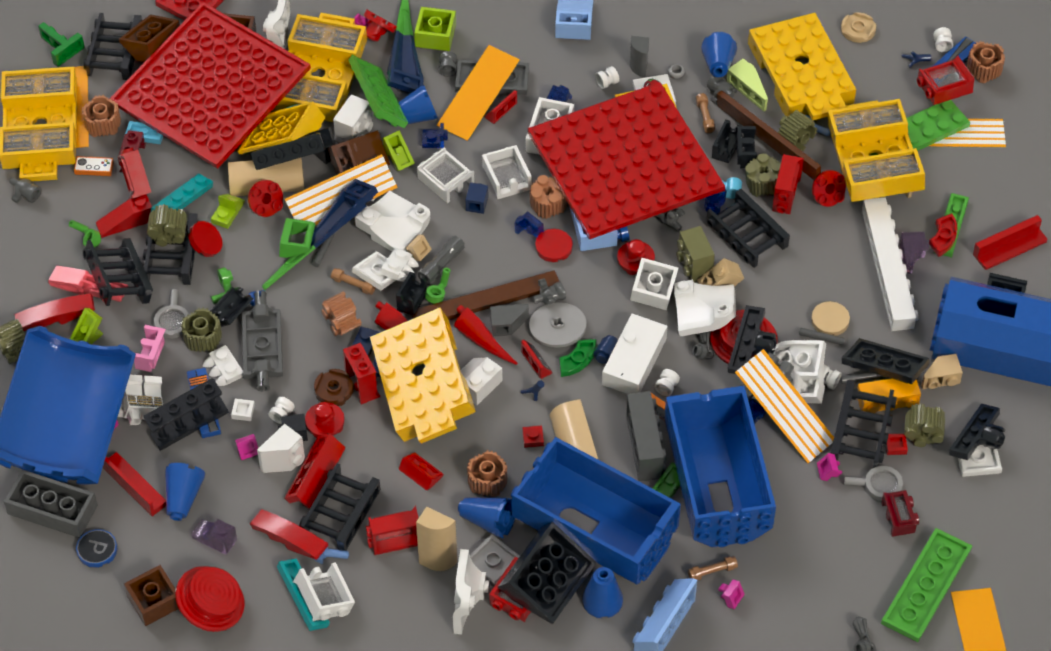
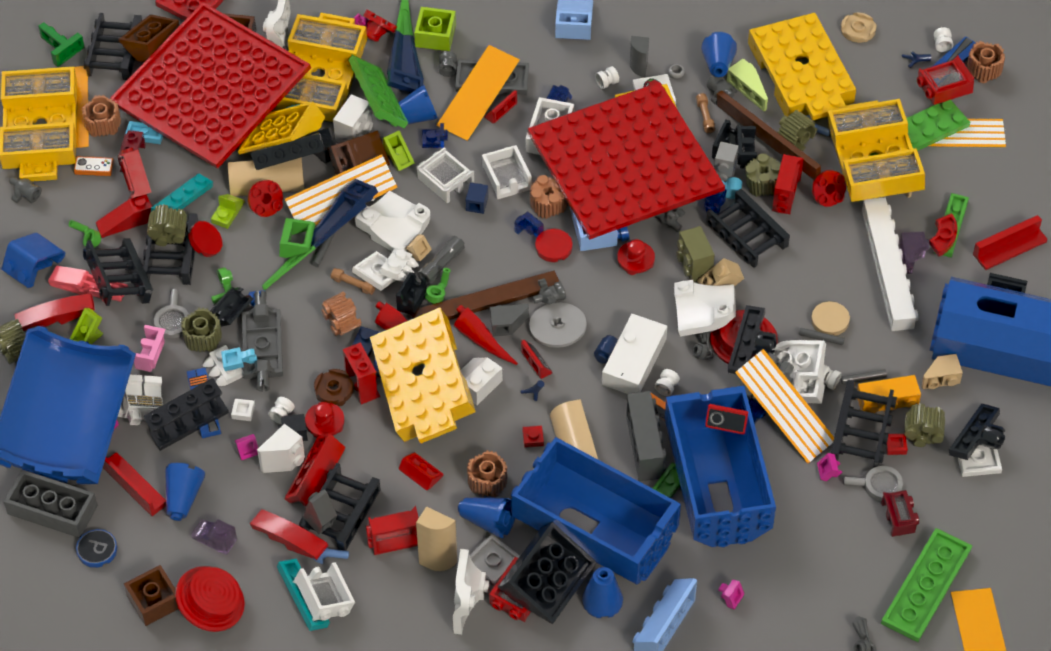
green tile [559,339,596,377] -> none
white brick [630,258,678,310] -> none
medium nougat bar [688,556,738,580] -> none
black plate [842,338,929,384] -> none
none -> blue piece [1,233,65,288]
none -> medium azure plate [221,347,257,371]
none -> dark grey slope [303,489,337,534]
none -> slope [705,404,748,434]
none -> light grey brick [714,142,738,182]

